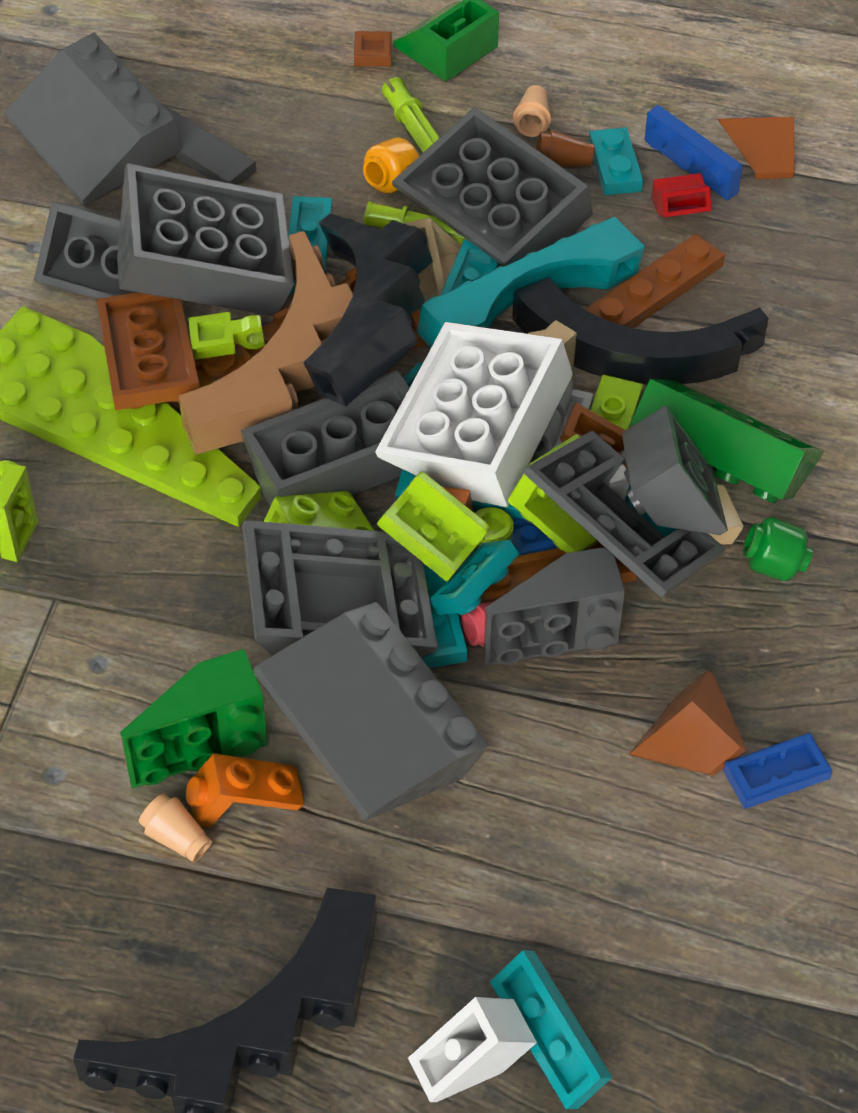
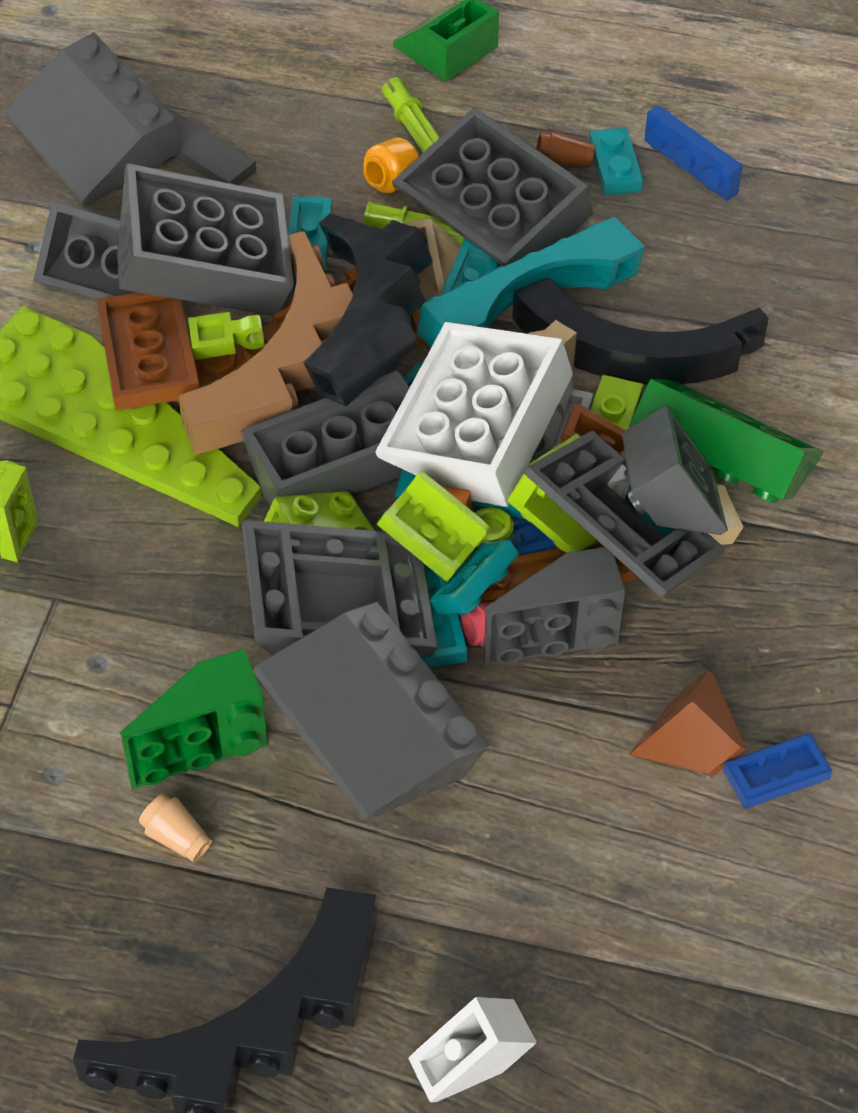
orange bracket [186,754,304,828] -> none
dark orange tile [354,31,392,66] -> none
teal plate [490,950,613,1110] -> none
light nougat cone [513,85,551,137] -> none
dark orange plate [584,233,725,328] -> none
red piece [651,173,712,217] -> none
dark orange slope [717,117,794,179] -> none
green head [742,517,813,581] -> none

